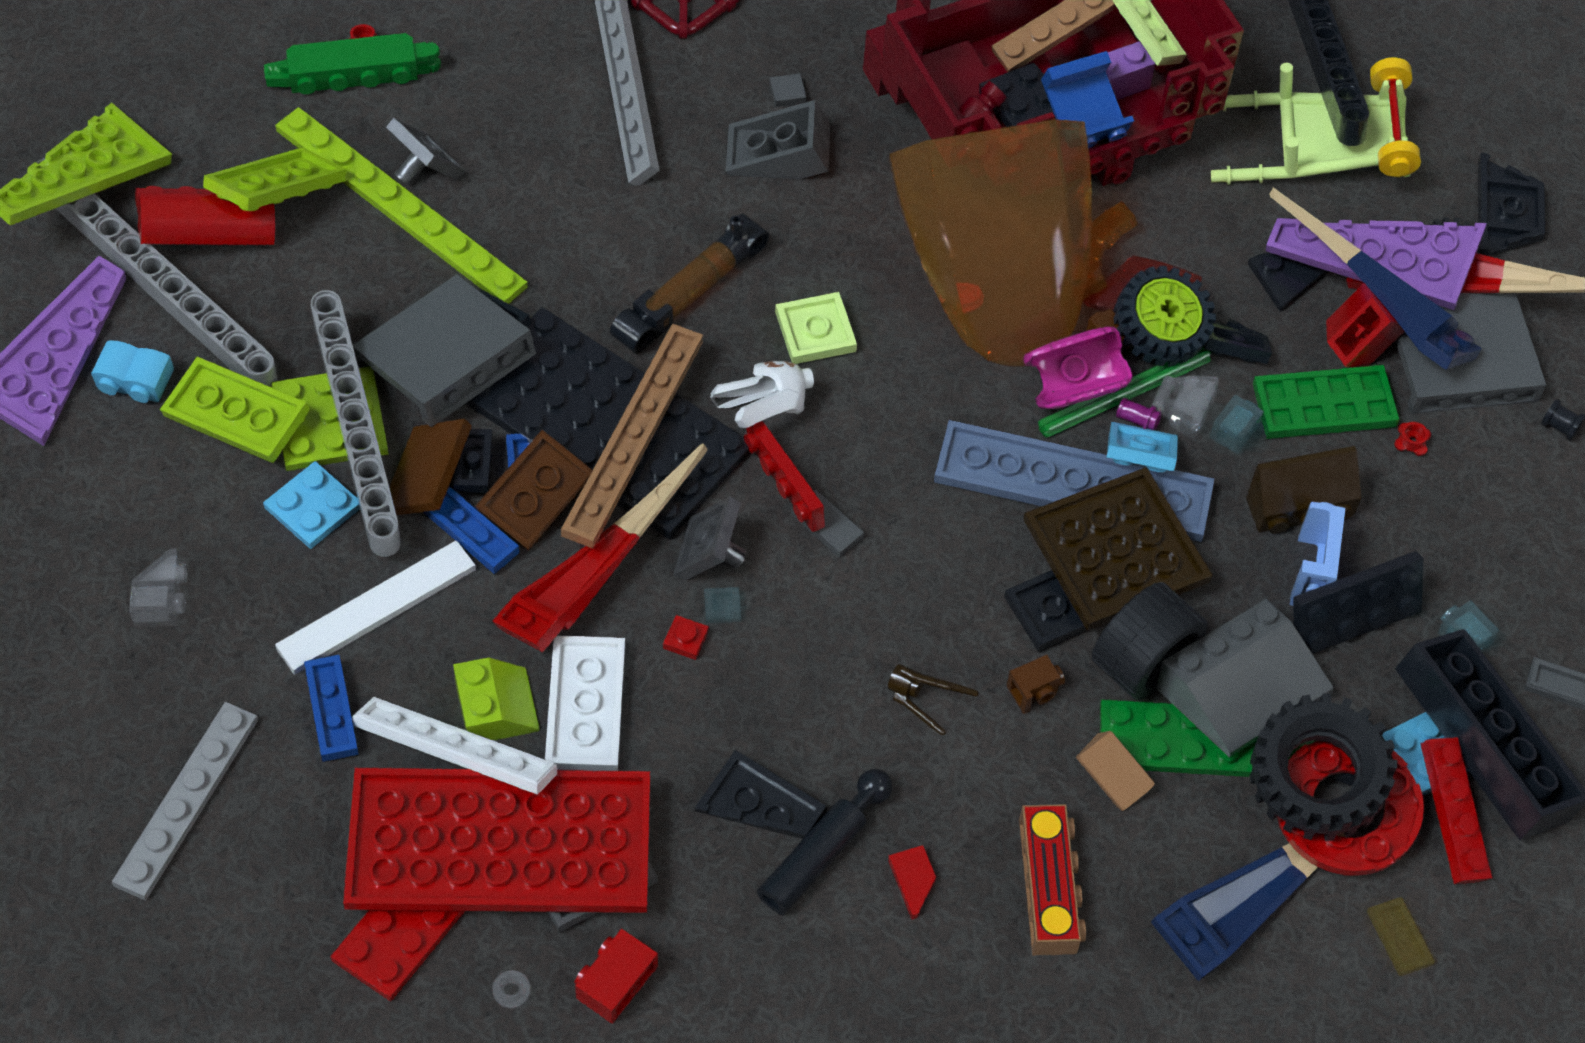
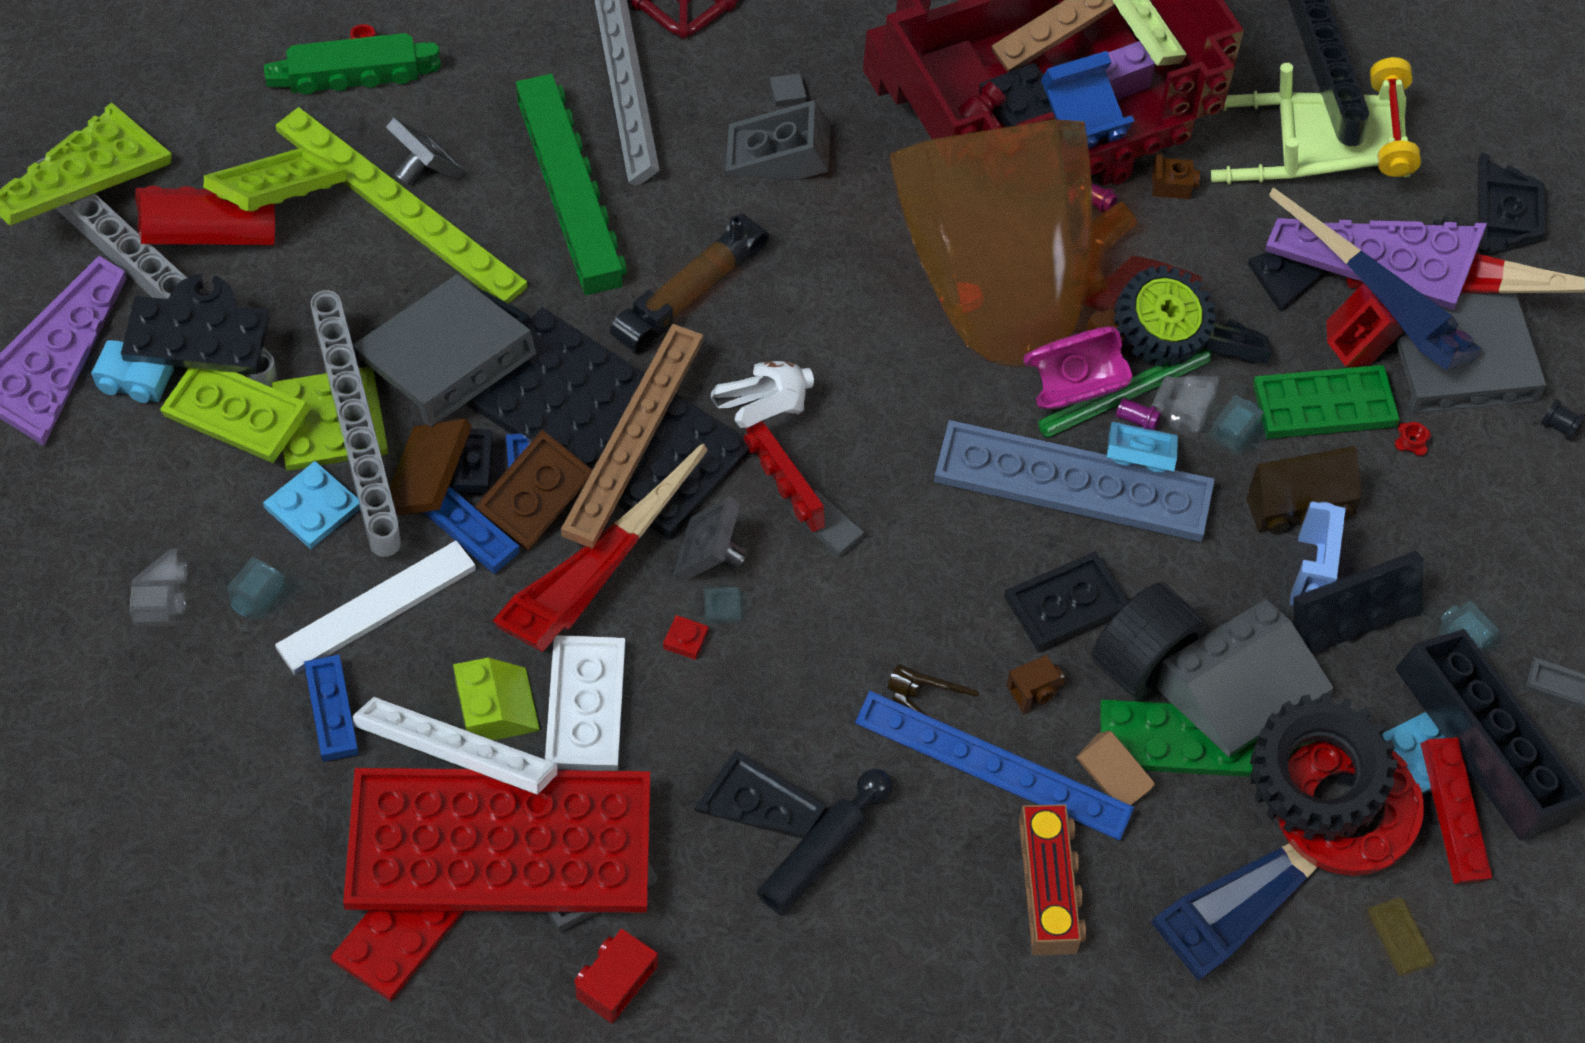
light grey plate [112,702,258,901] -> none
clear plate [492,970,531,1008] -> none
yellowish green plate [775,292,857,364] -> none
red tile [888,845,936,920] -> none
dark brown plate [1023,467,1213,631] -> none
none -> black plate [121,274,270,375]
none -> clear light blue brick [227,556,285,619]
none -> green brick [515,73,627,296]
none -> blue tile [855,691,1134,841]
none -> magenta pin [1075,178,1118,213]
none -> reddish brown brick [1152,153,1200,199]

